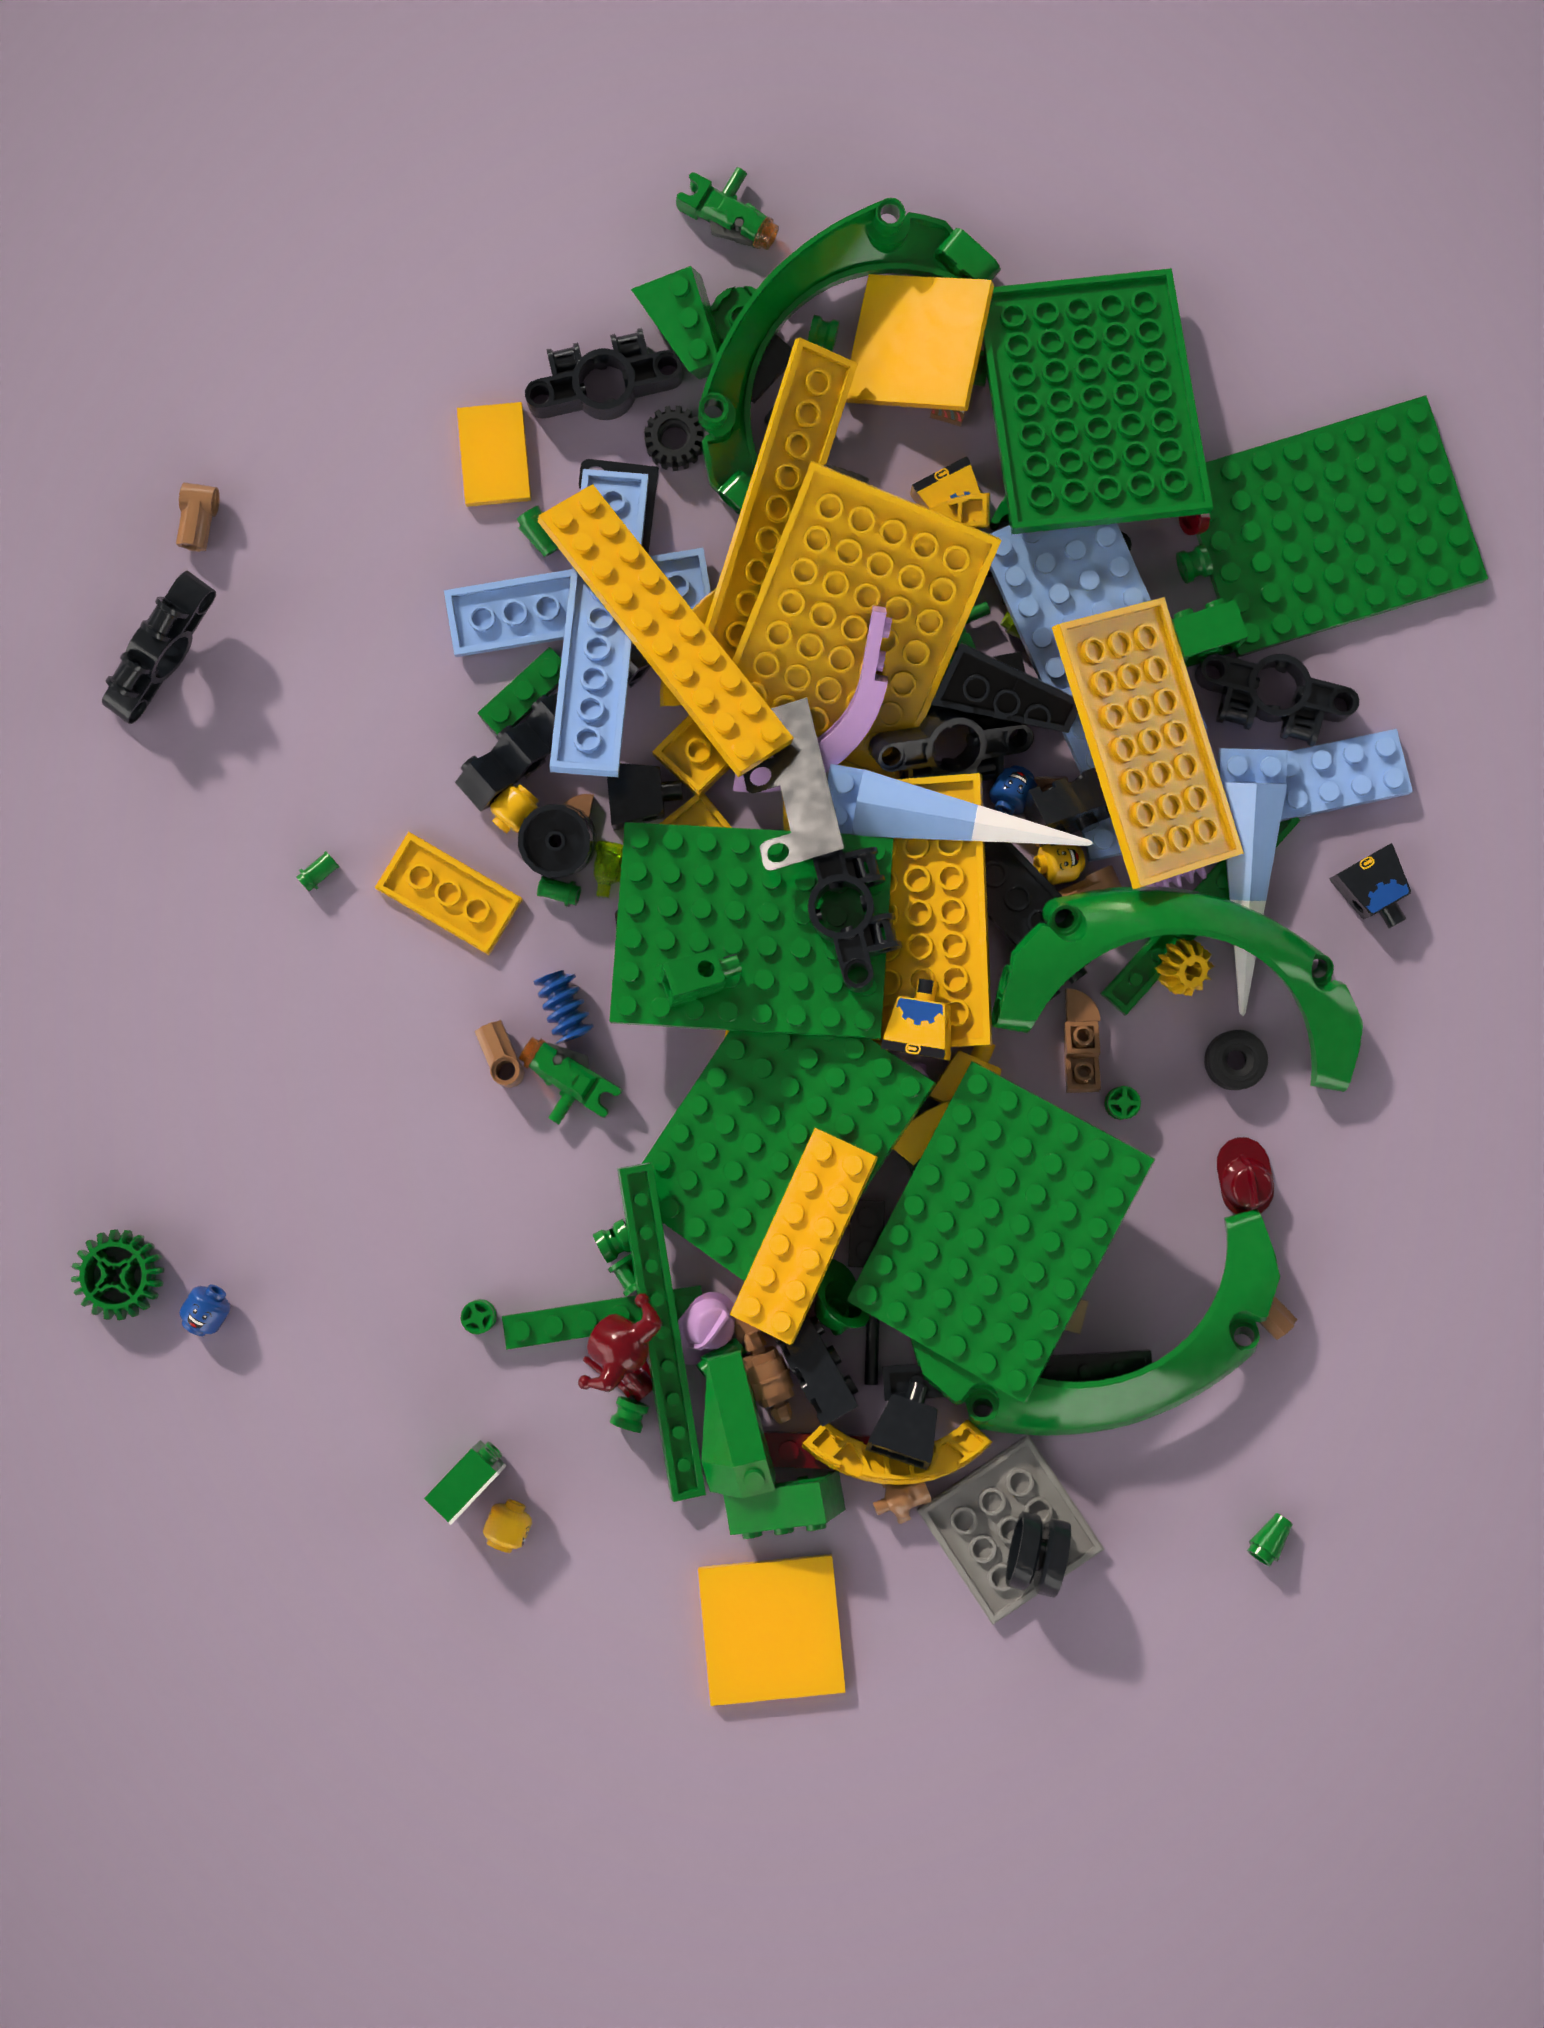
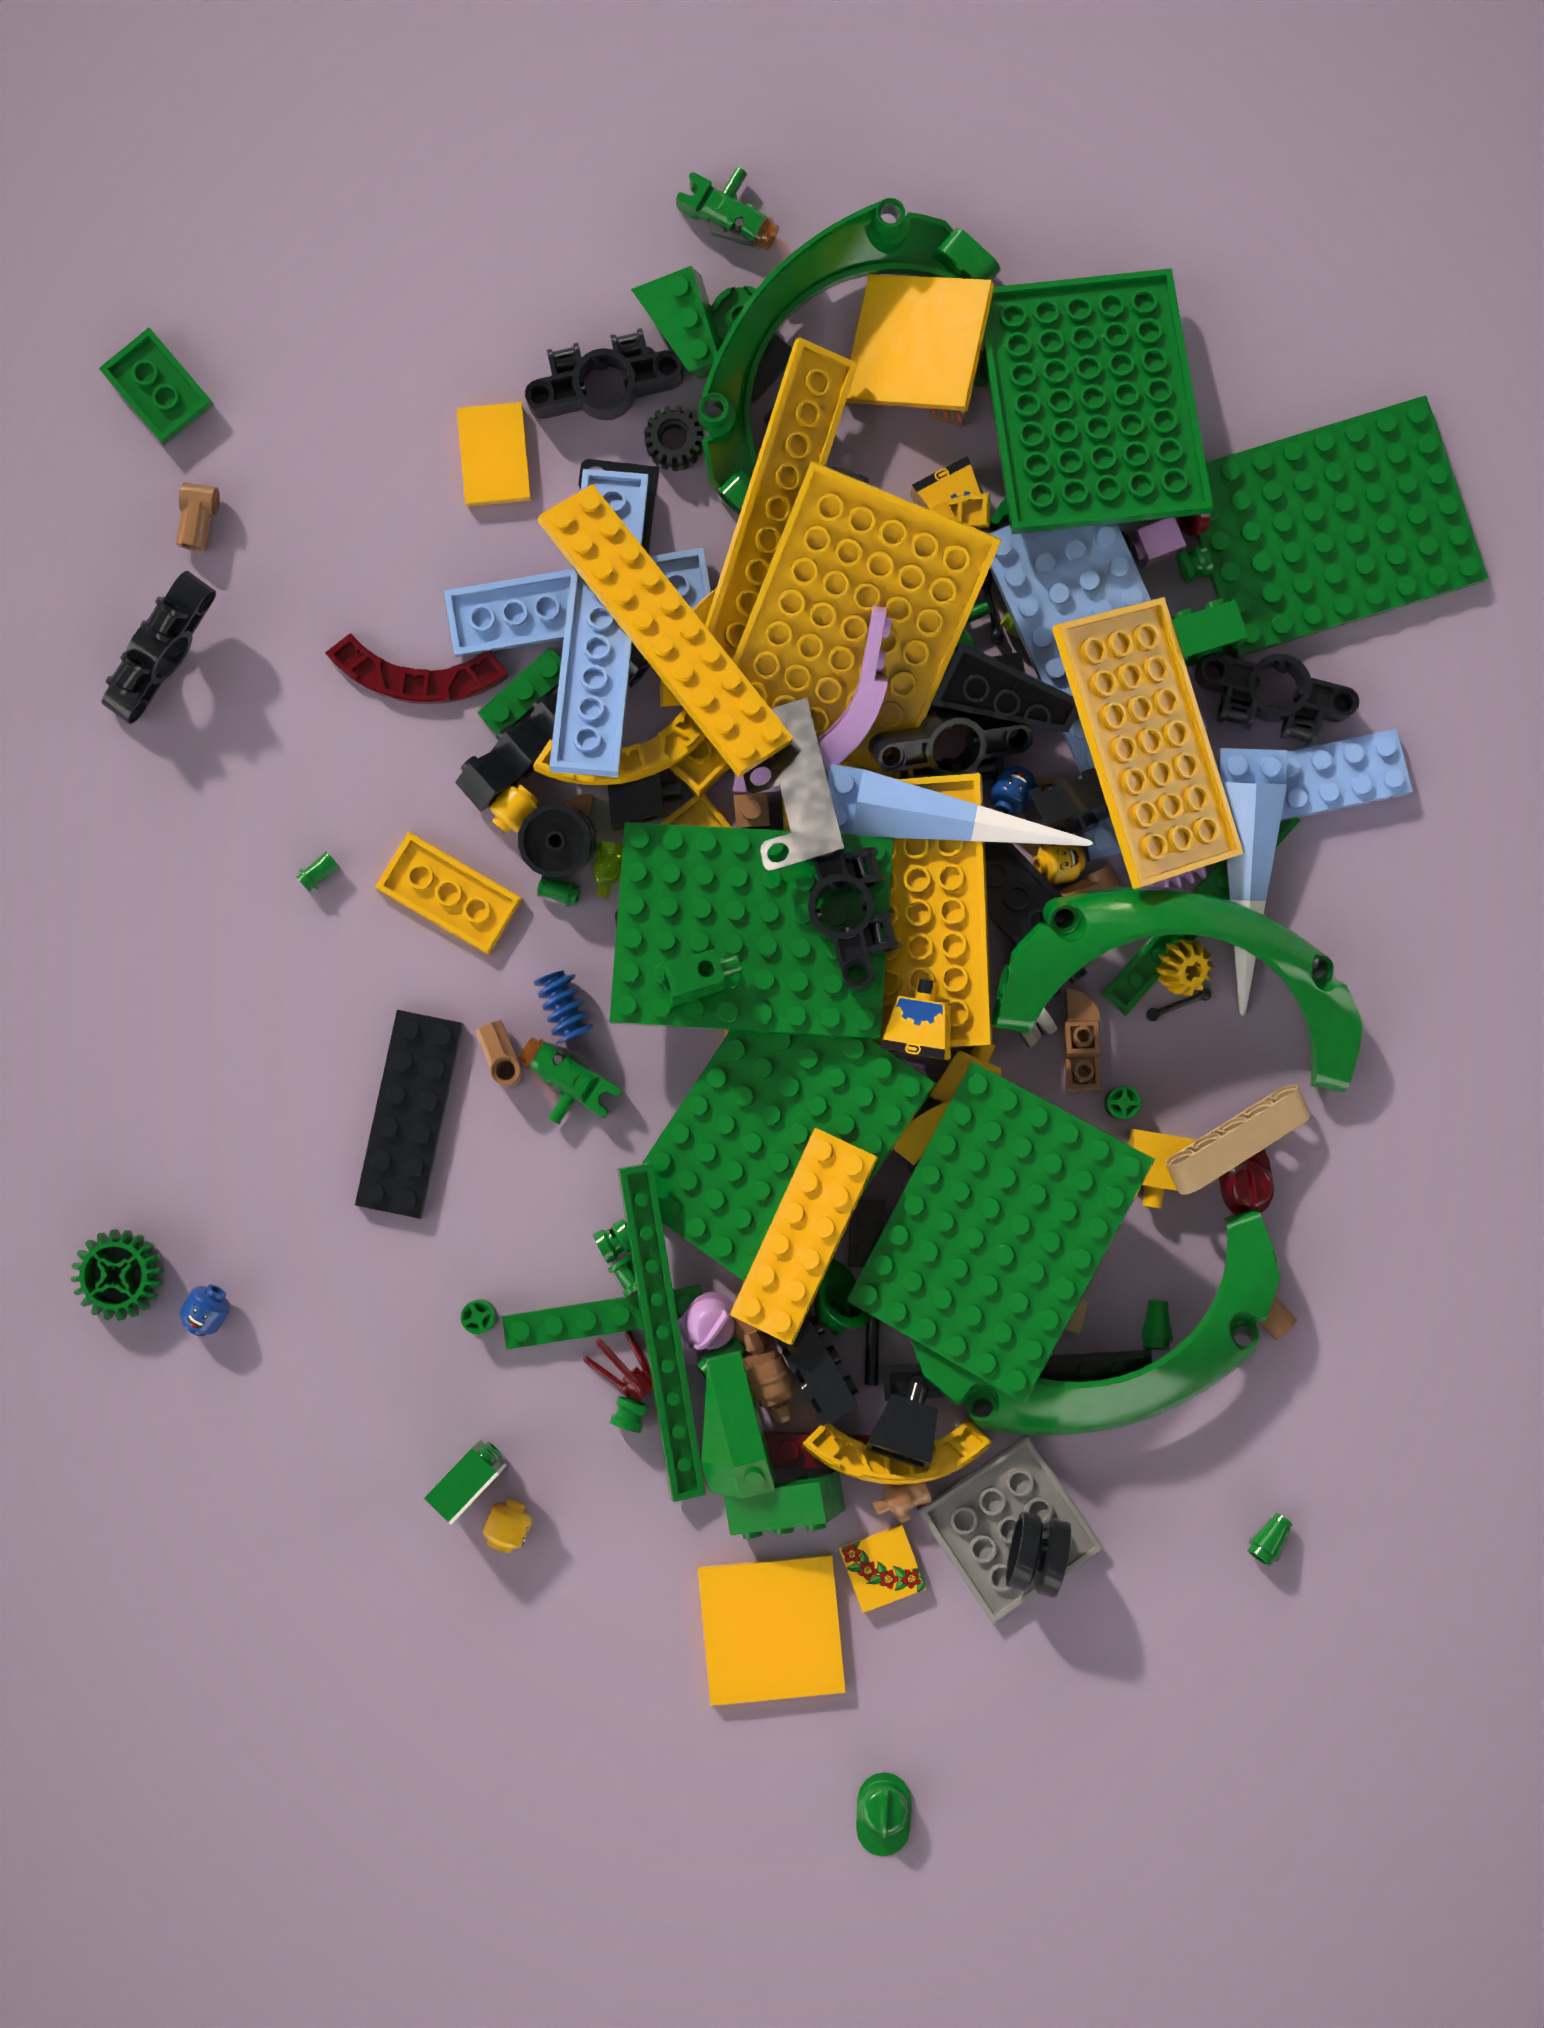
green cone [516,506,559,558] -> none
dark red piece [578,1293,662,1392] -> none
green wheel [807,315,840,352] -> none
black tyre [1204,1030,1268,1090] -> none
black torso [1329,843,1411,928] -> none
none -> green plate [99,327,214,445]
none -> dark red tile [325,633,510,704]
none -> black plate [355,1010,464,1219]
none -> yellow tile [533,709,706,785]
none -> medium nougat brick [733,792,770,830]
none -> yellow tile [839,1524,926,1613]
none -> green piece [856,1772,911,1856]
none -> black hinge [981,576,1004,642]
none -> light grey wheel [1016,1008,1057,1049]
none -> yellow torso [1128,1129,1197,1209]
none -> lavender brick [1131,517,1186,568]
none -> green cone [1140,1300,1174,1350]
none -> black hinge [1146,988,1212,1021]
none -> tan beam [1165,1085,1311,1195]

